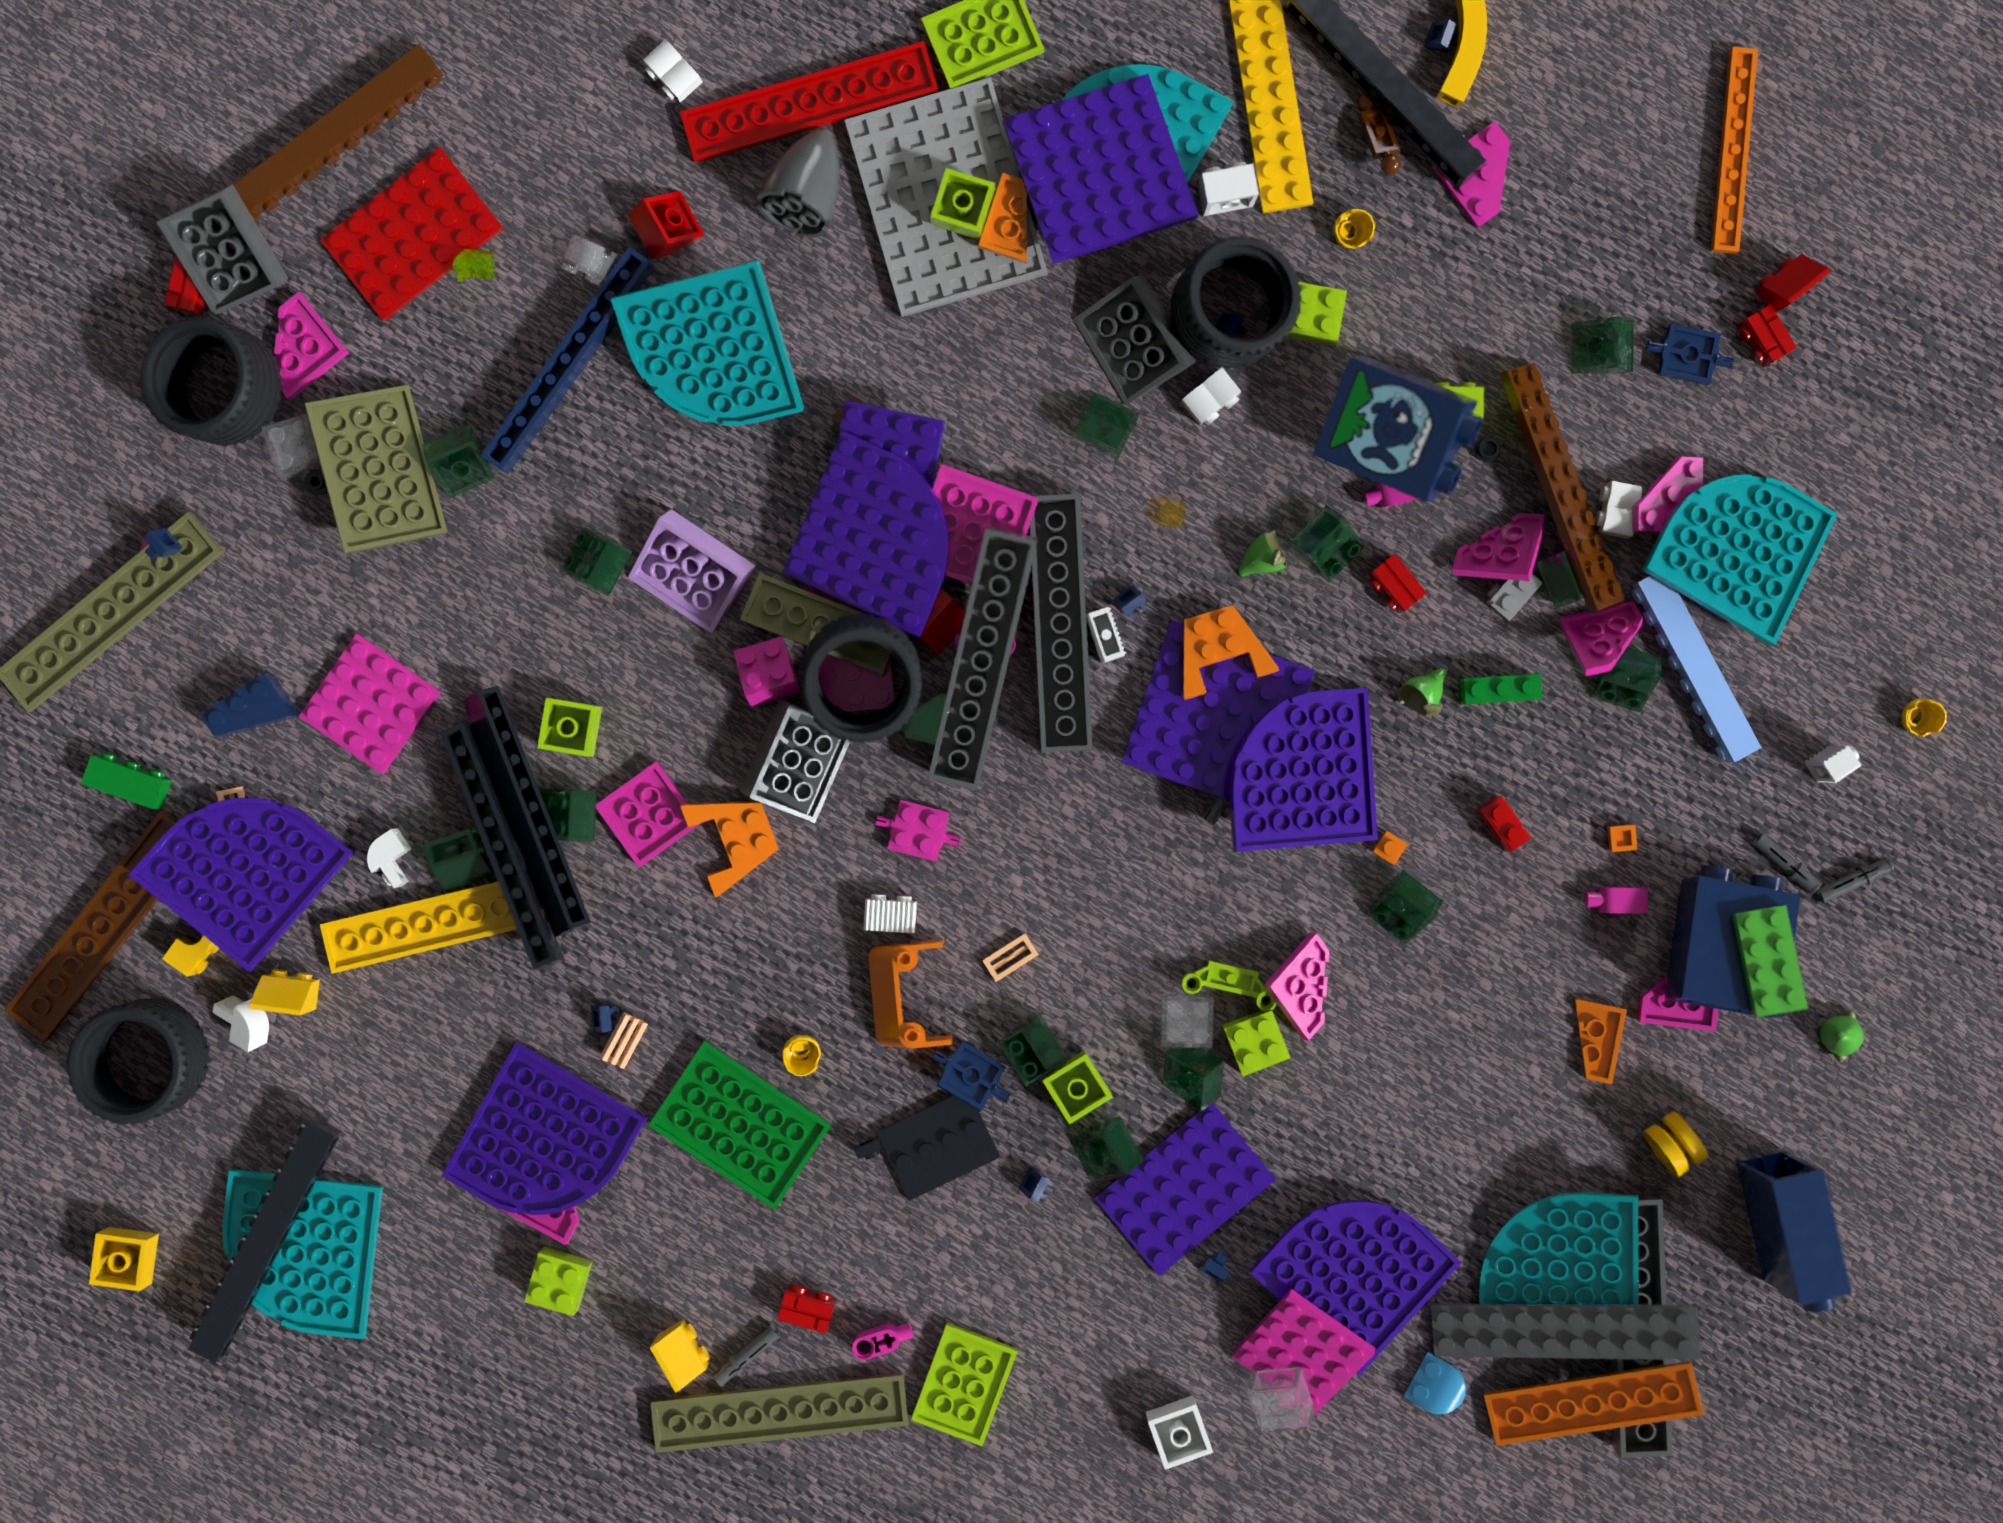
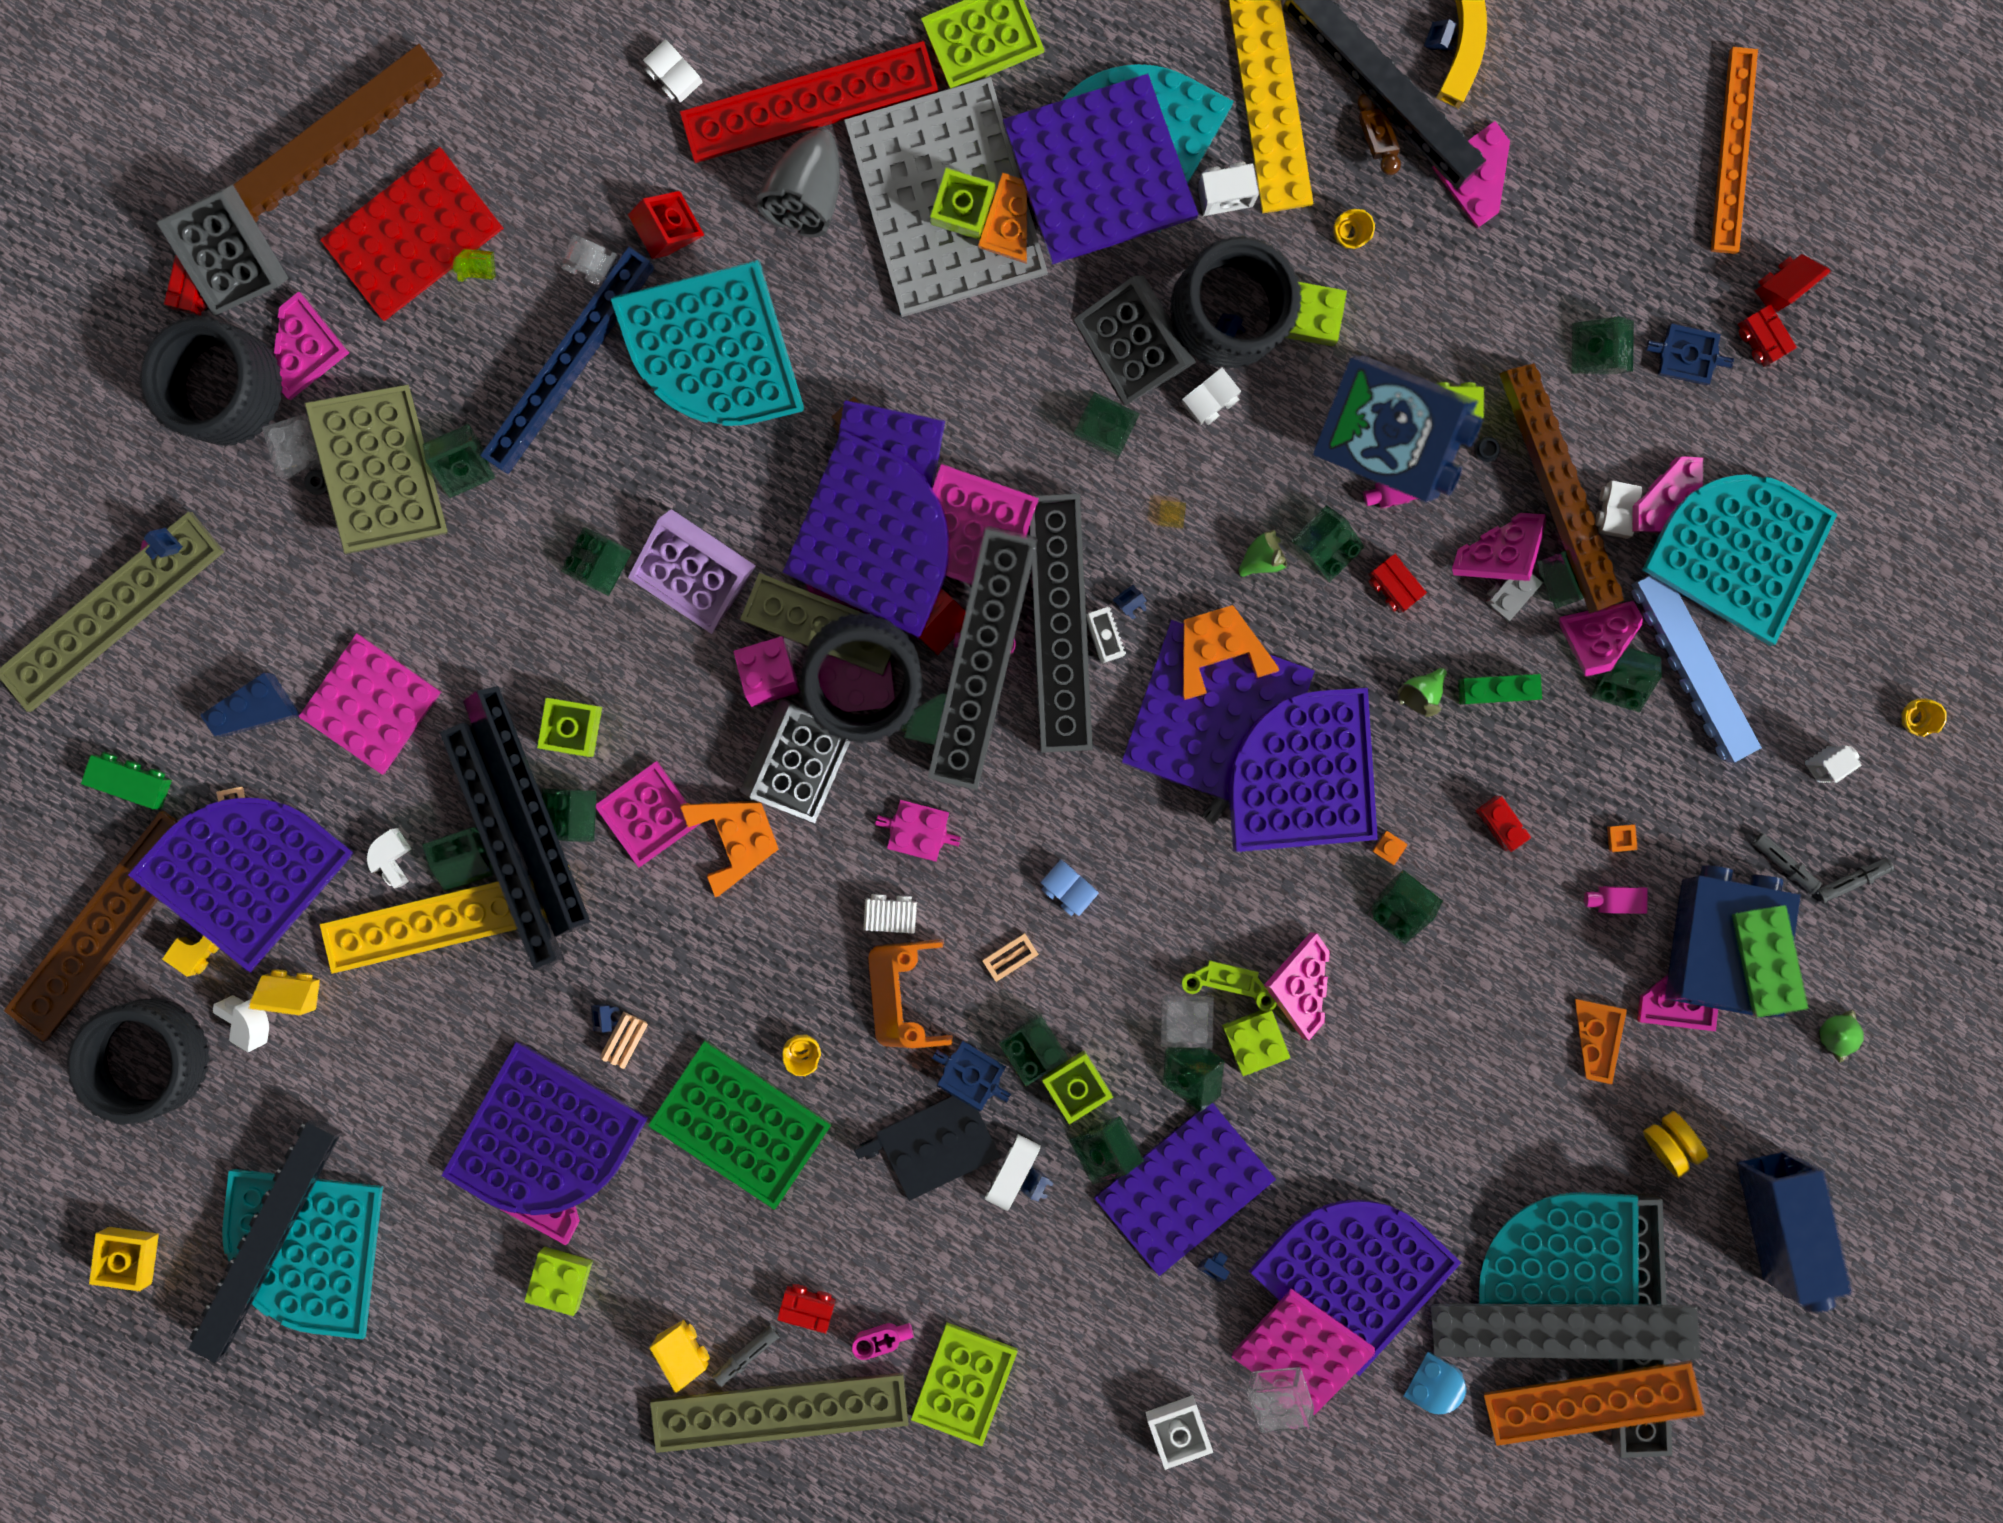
none -> white beam [985,1134,1041,1211]
none -> medium blue brick [1041,859,1099,916]

